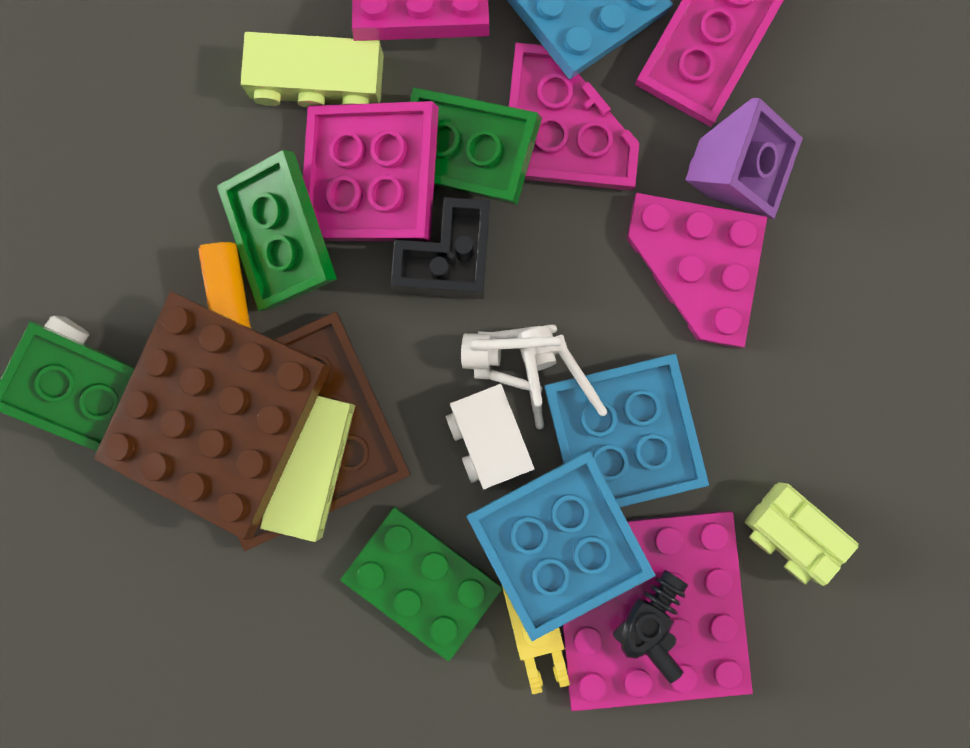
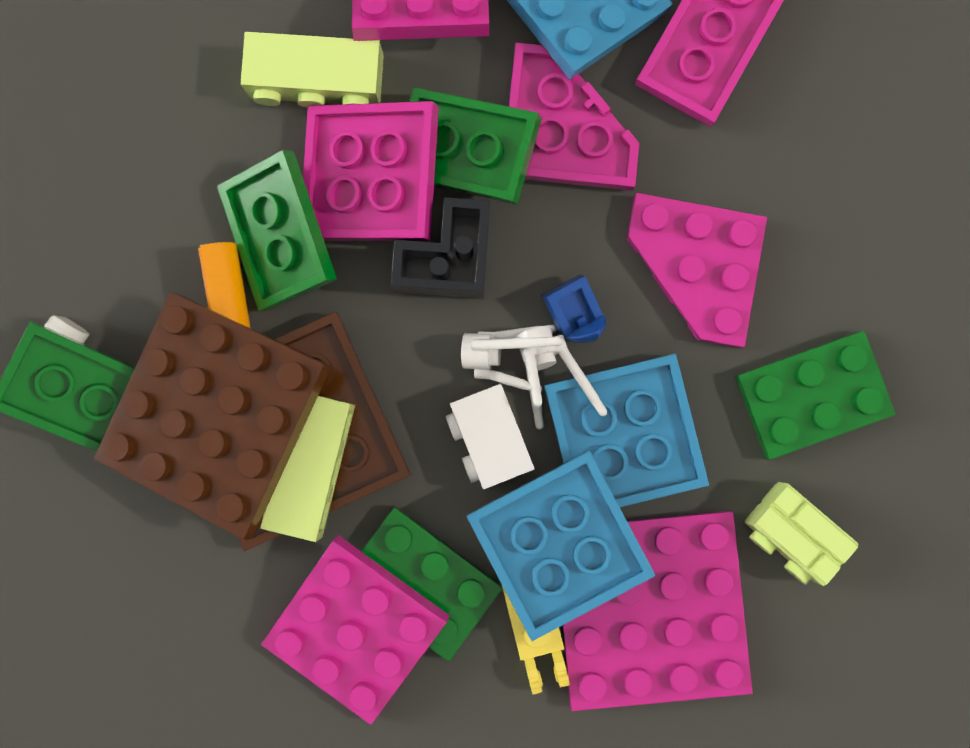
black piece [613,570,689,683] -> none
medium lavender slope [685,98,803,219] -> none
none -> dark pink plate [261,535,450,725]
none -> blue plate [541,275,607,343]
none -> green plate [735,331,896,460]

